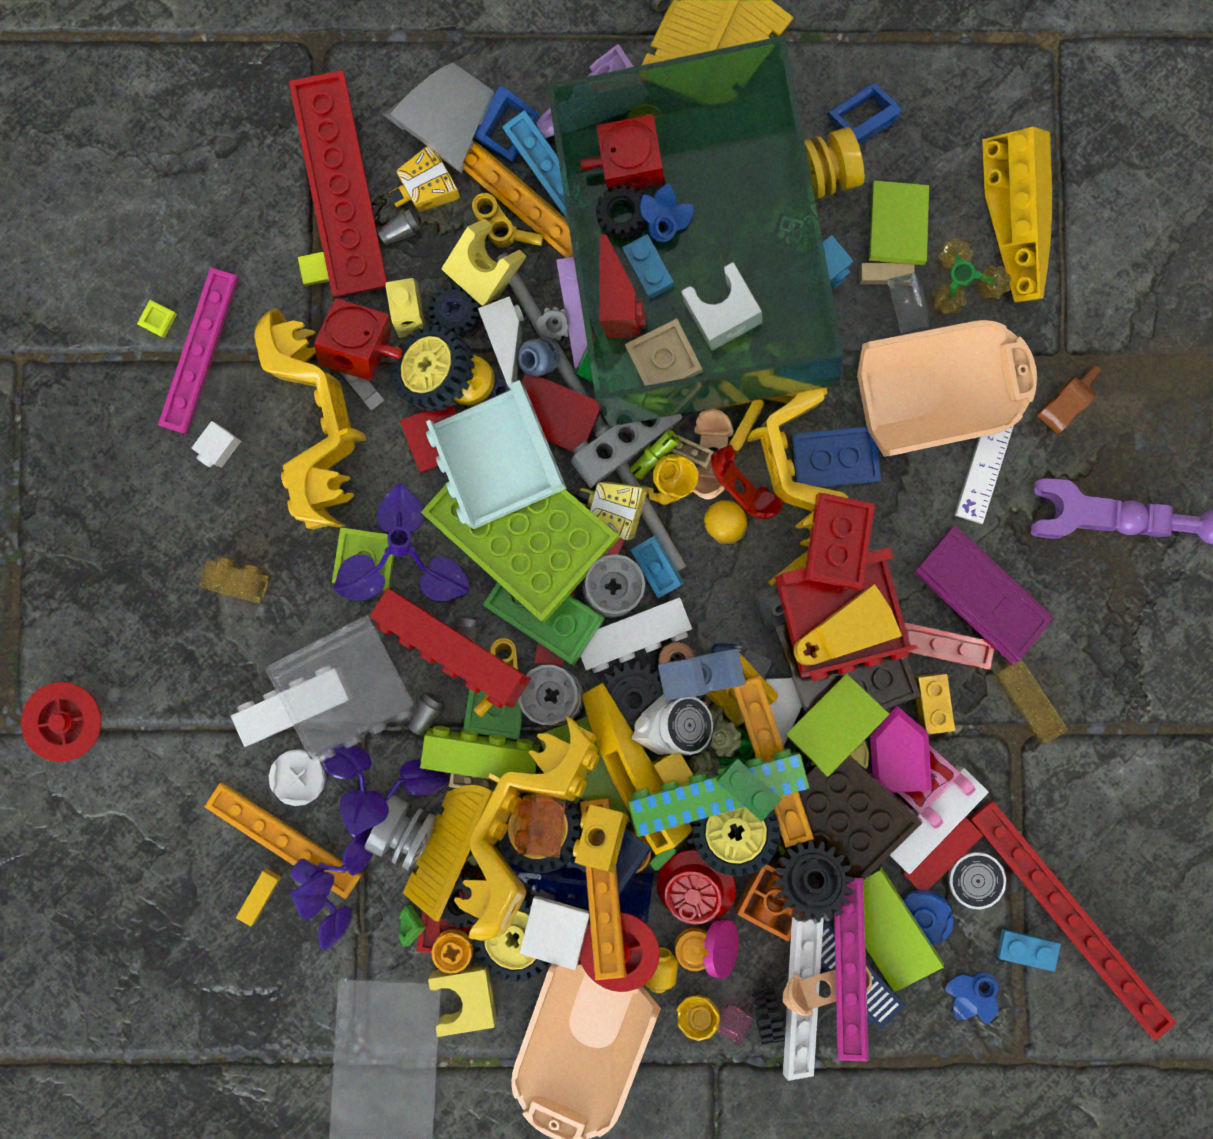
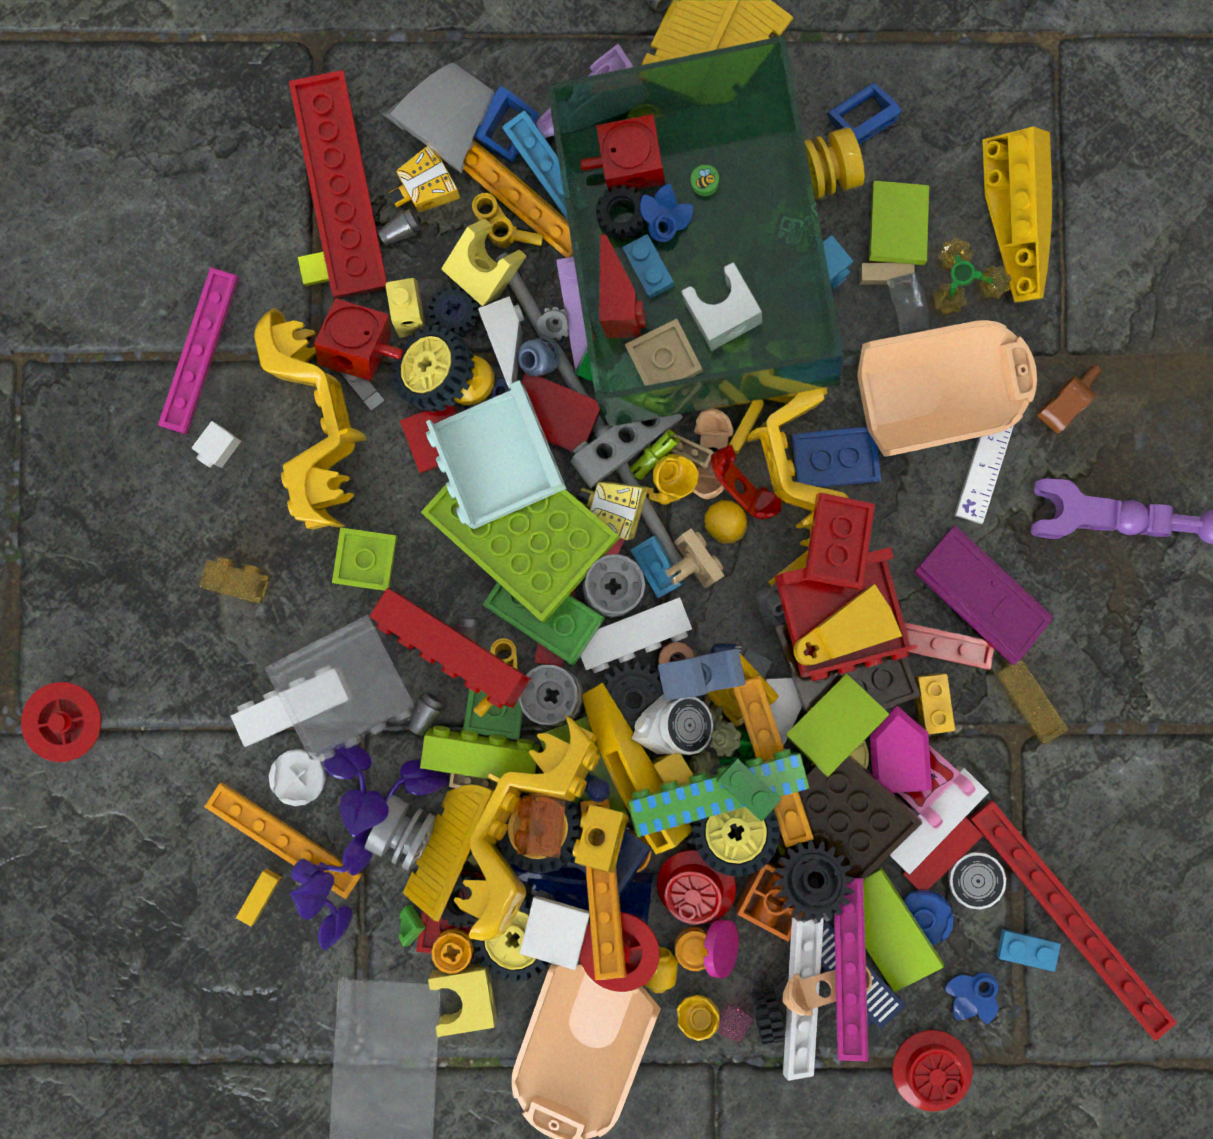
neon yellow tile [137,300,177,339] -> none
dark purple plant [333,483,469,602] -> none
bright green tile [649,847,676,871] -> none
none -> clear blue plate [584,771,610,802]
none -> tan plate [665,528,724,589]
none -> bright green tile [691,165,720,196]
none -> red wheel [892,1030,973,1111]

